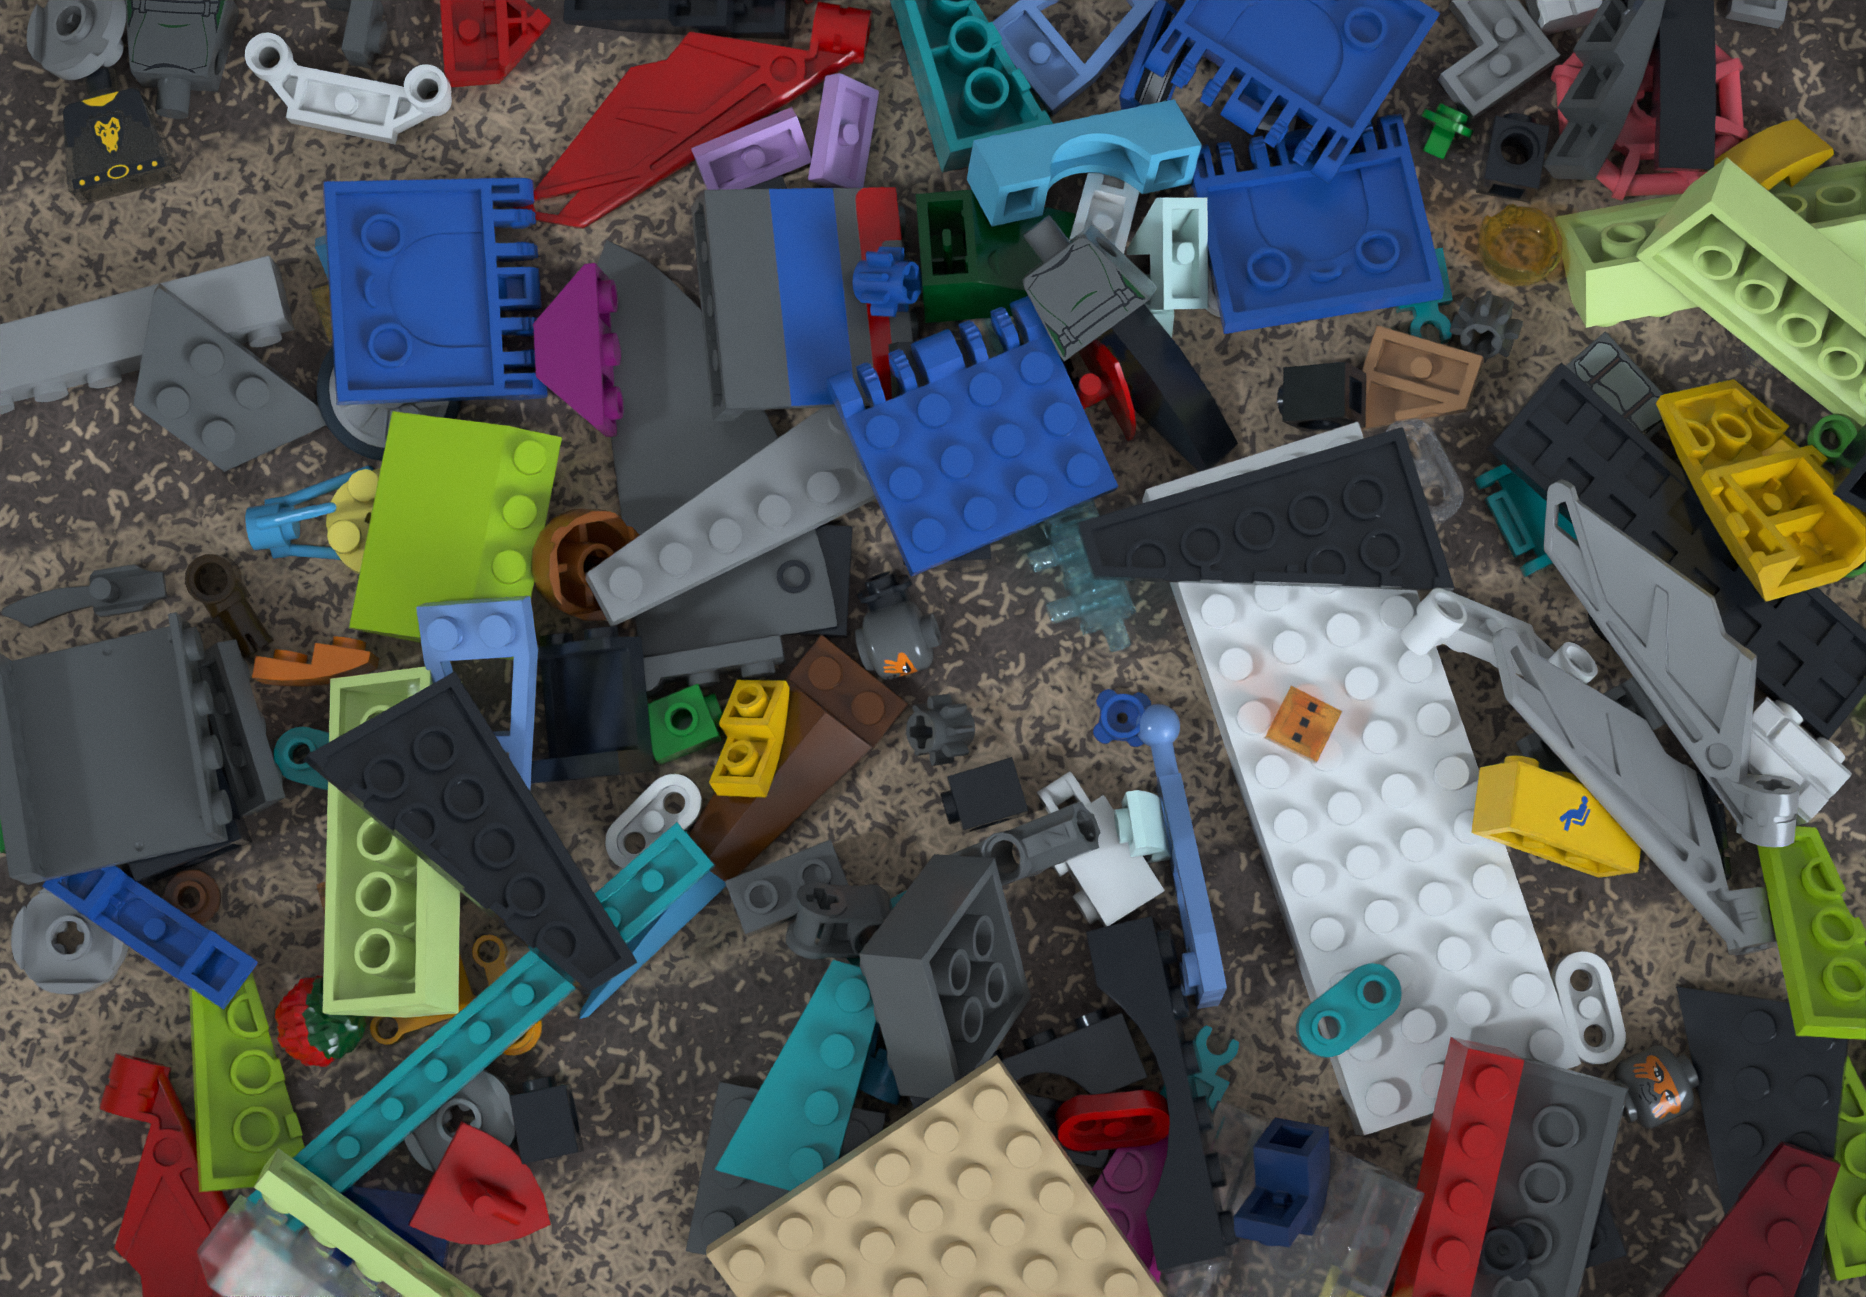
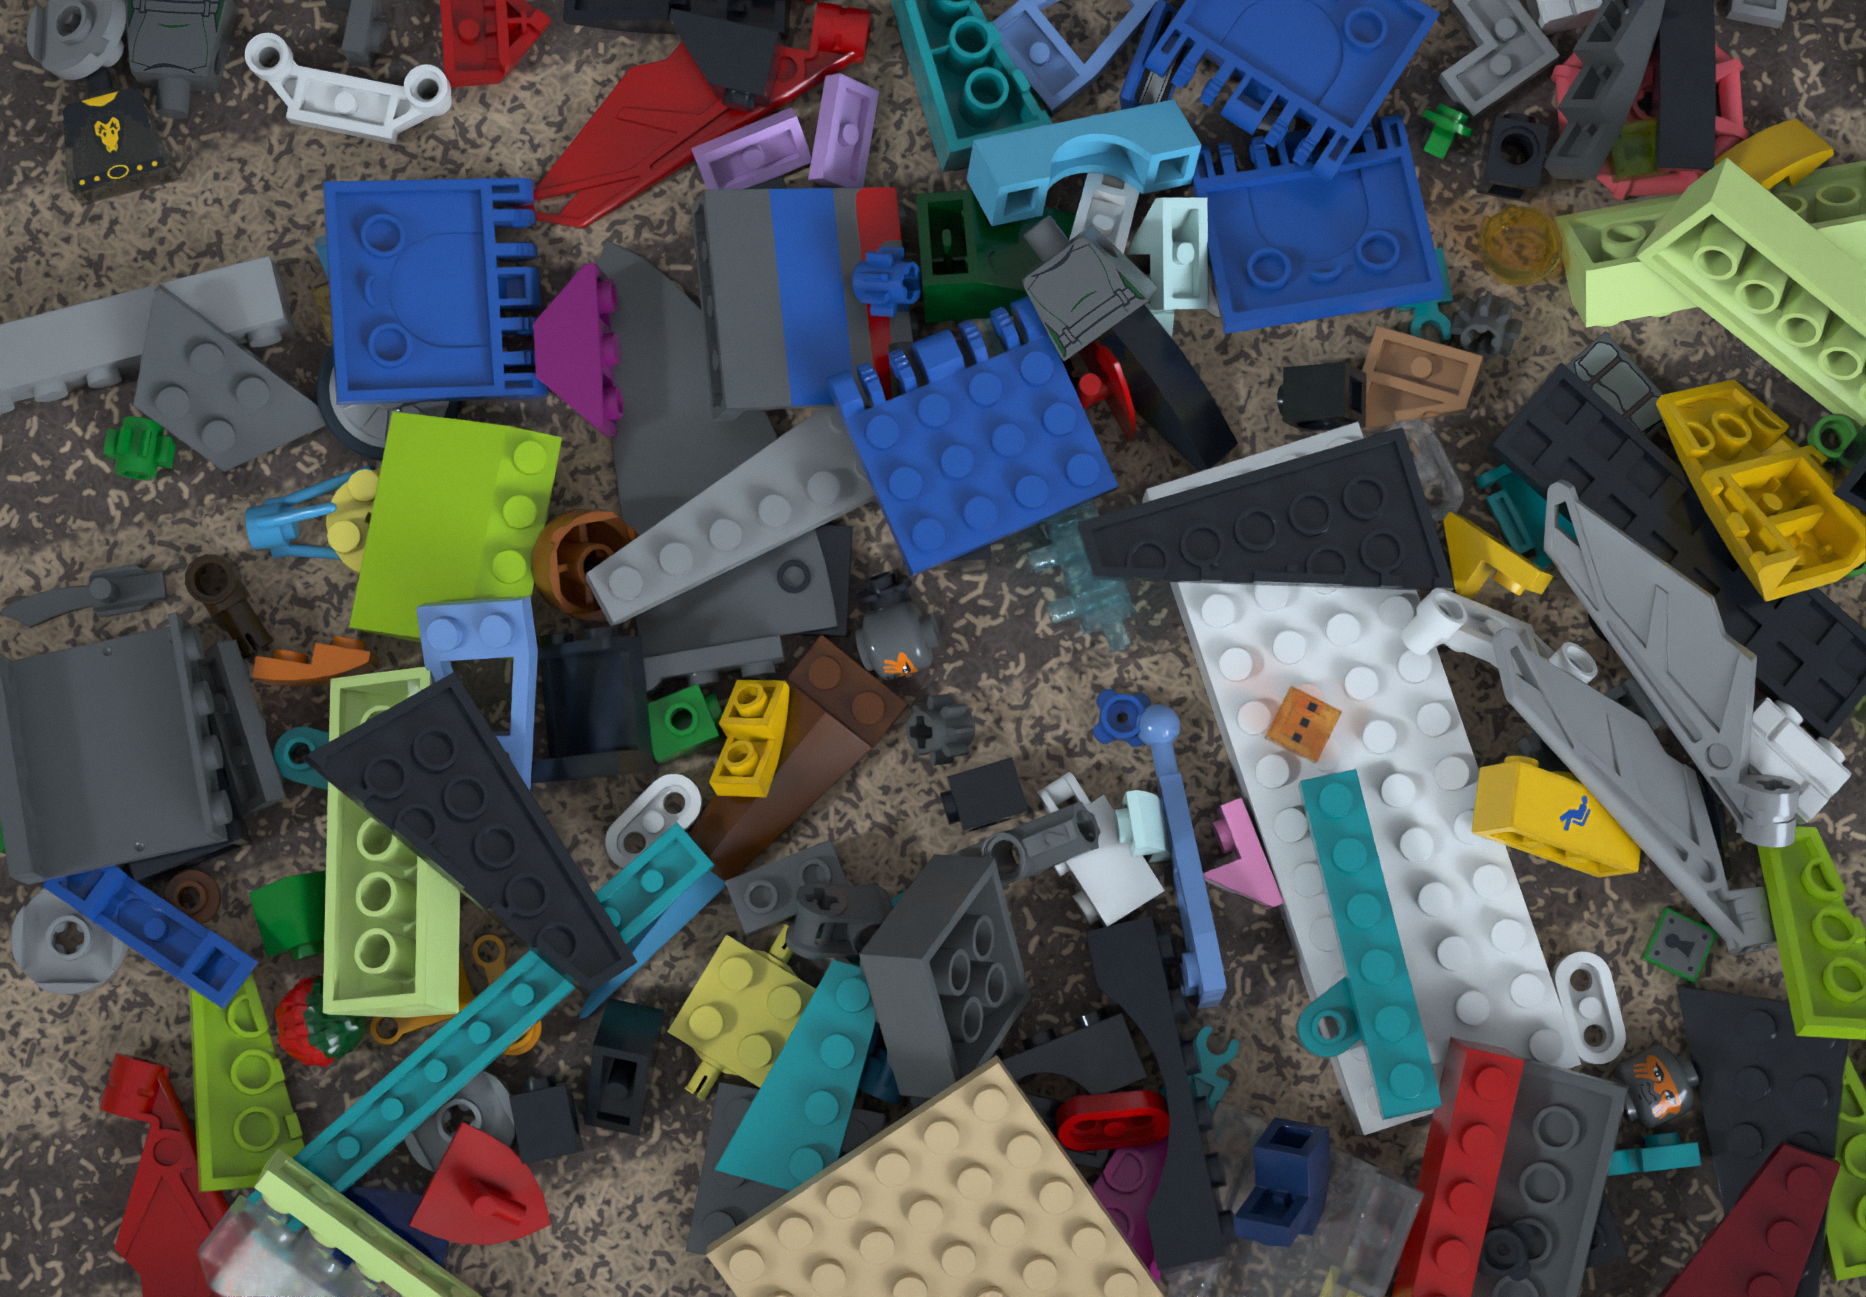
none -> green gear [103,416,176,481]
none -> green brick [249,870,326,962]
none -> black slope [584,998,664,1136]
none -> light yellow plate [667,924,816,1101]
none -> black slope [669,8,783,112]
none -> bright pink slope [1203,797,1284,910]
none -> teal plate [1298,769,1442,1120]
none -> yellow slope [1443,511,1554,600]
none -> clear neon green tile [1608,118,1670,183]
none -> teal plate [1608,1132,1701,1176]
none -> tile [1640,907,1717,983]

